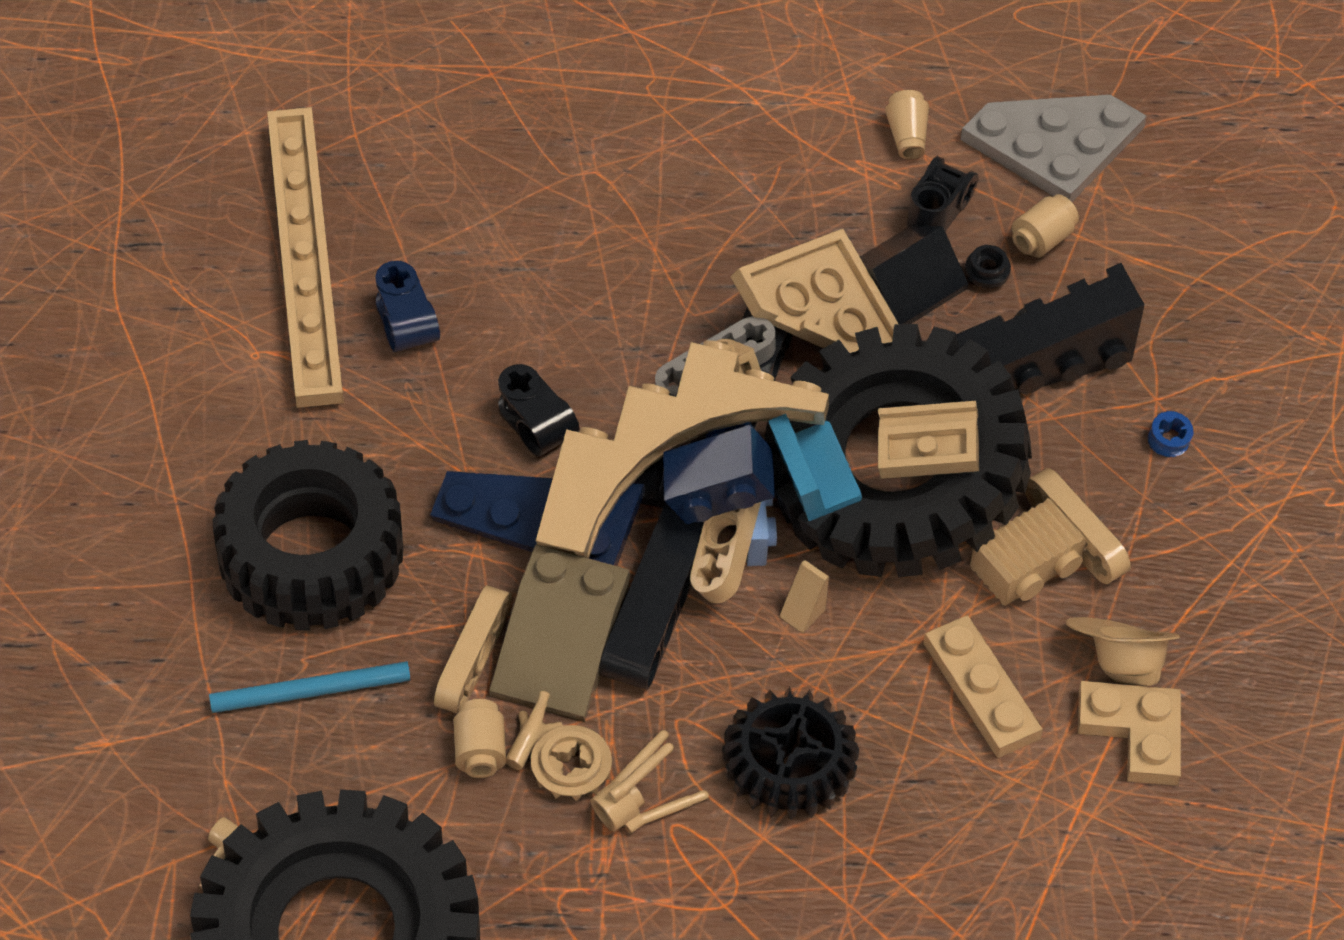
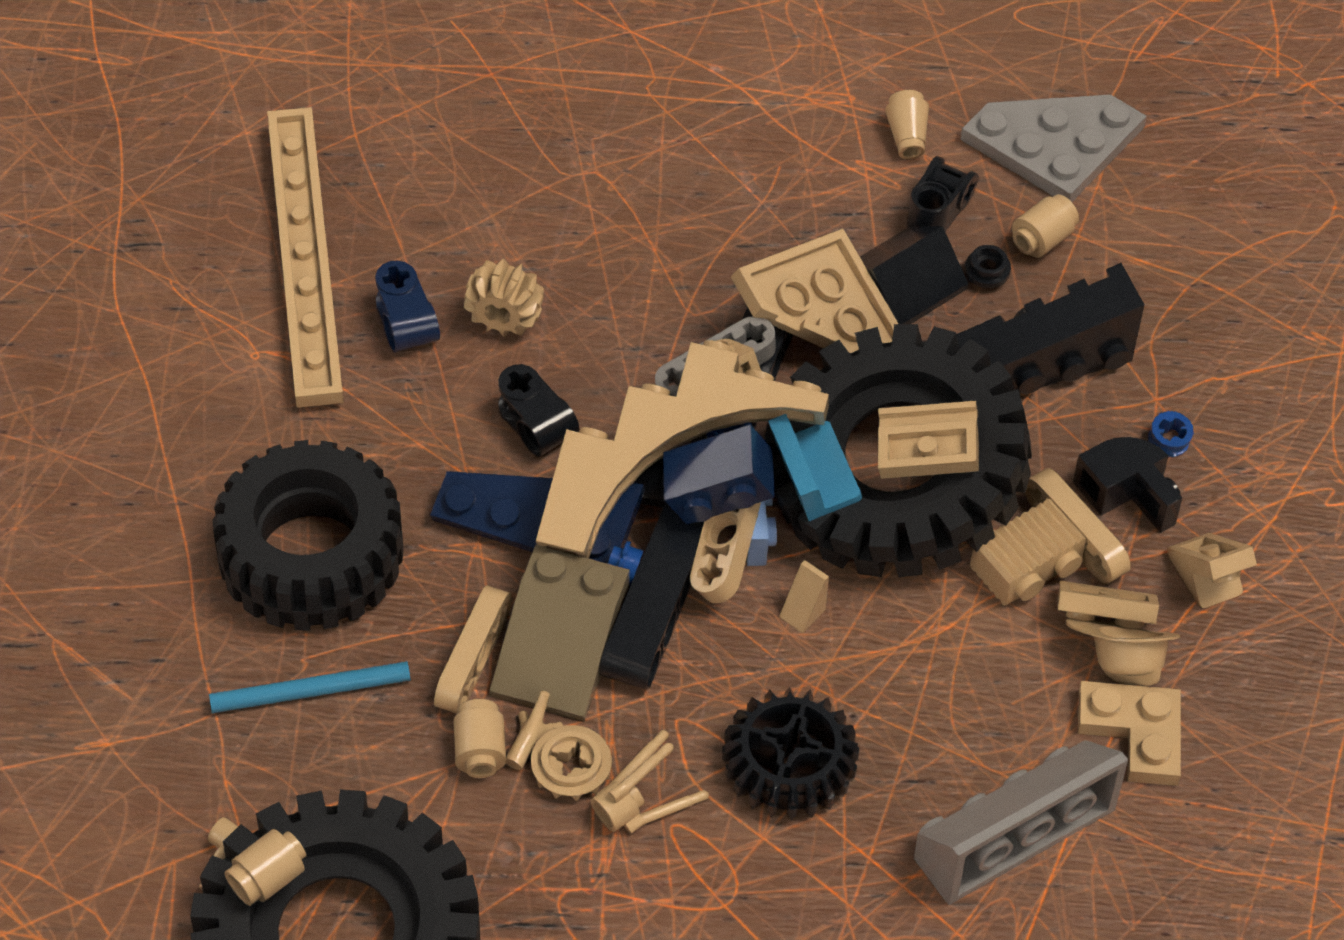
tan plate [923,615,1043,758] -> none
none -> tan brick [224,829,306,906]
none -> tan gear [463,259,544,337]
none -> blue plate [608,541,643,587]
none -> light grey slope [914,740,1128,905]
none -> tan plate [1057,581,1159,629]
none -> black brick [1073,437,1183,533]
none -> tan slope [1167,533,1257,608]

